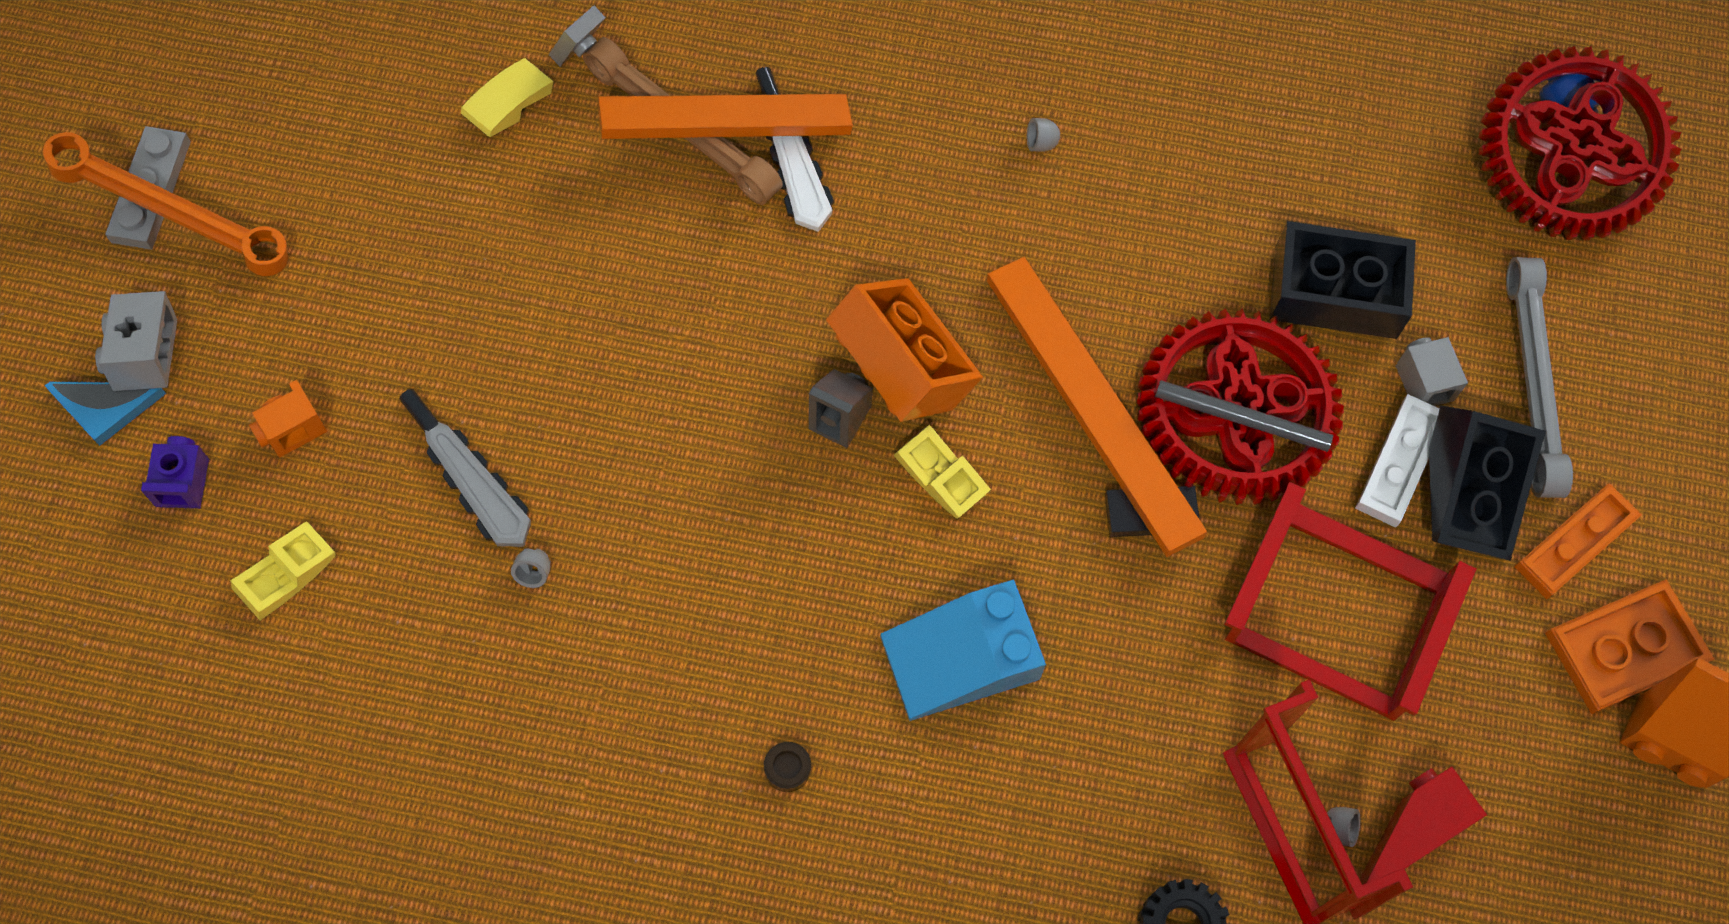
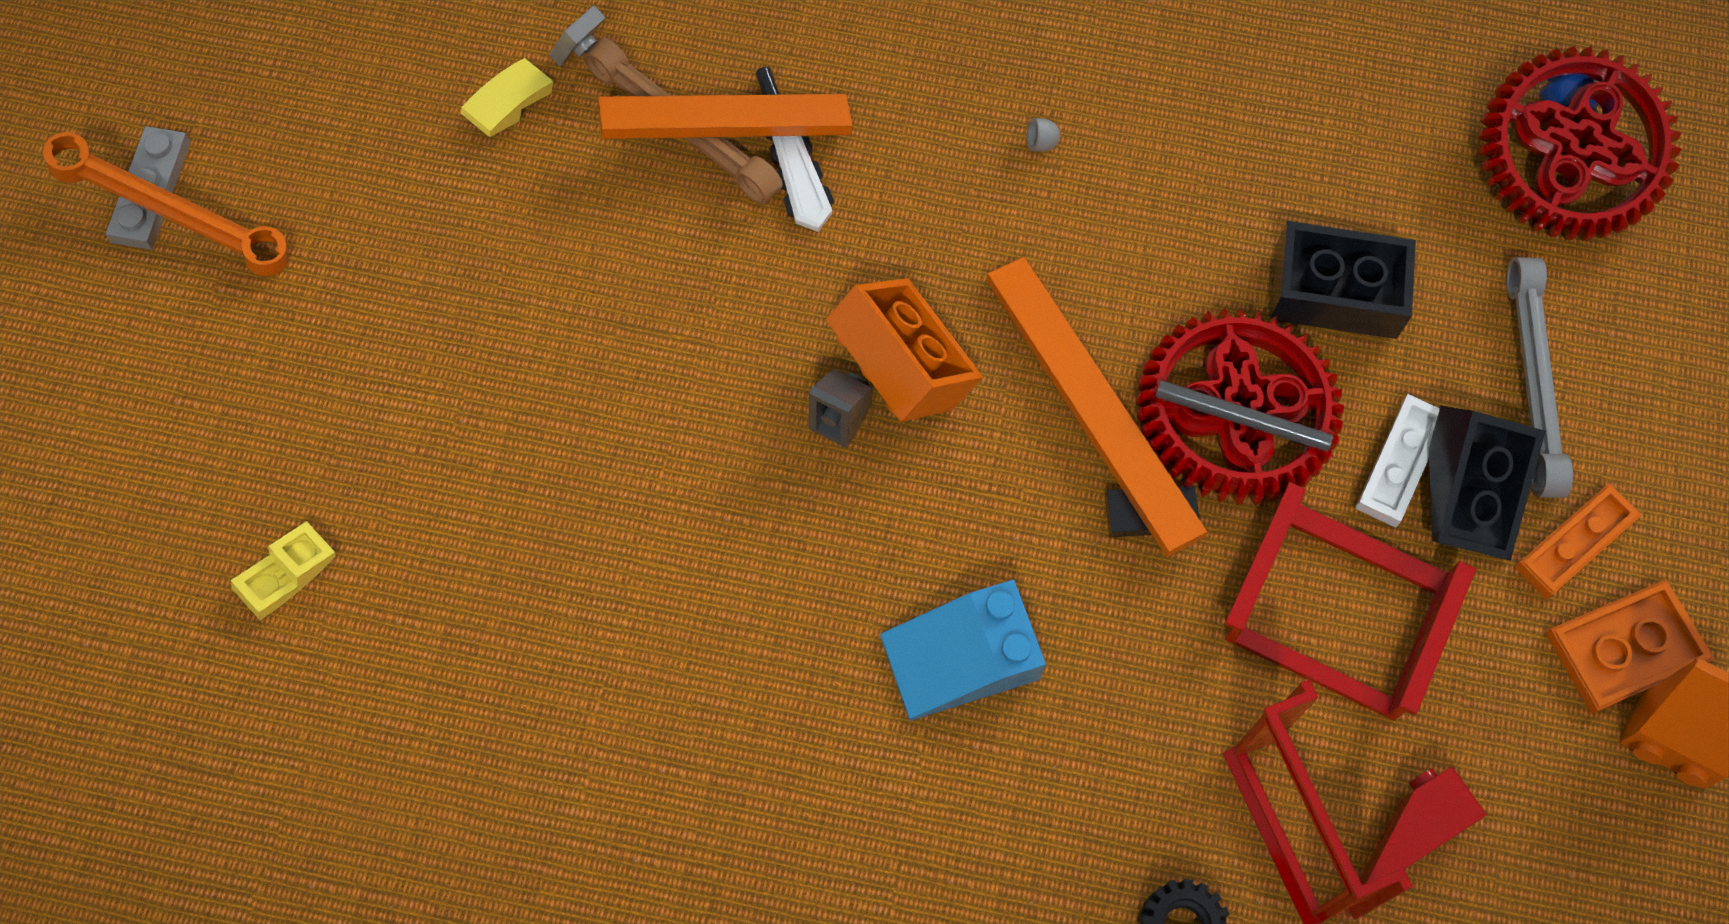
dark azure tile [45,382,166,446] -> none
light grey brick [95,291,178,391] -> none
dark purple brick [141,436,209,509] -> none
orange brick [249,380,328,458] -> none
light grey sword [399,389,531,547] -> none
light grey hinge [511,548,551,588] -> none
dark brown tile [764,742,811,792] -> none
light yellow slope [893,425,991,519] -> none
light grey hinge [1327,807,1360,847] -> none
light grey brick [1395,337,1468,406] -> none

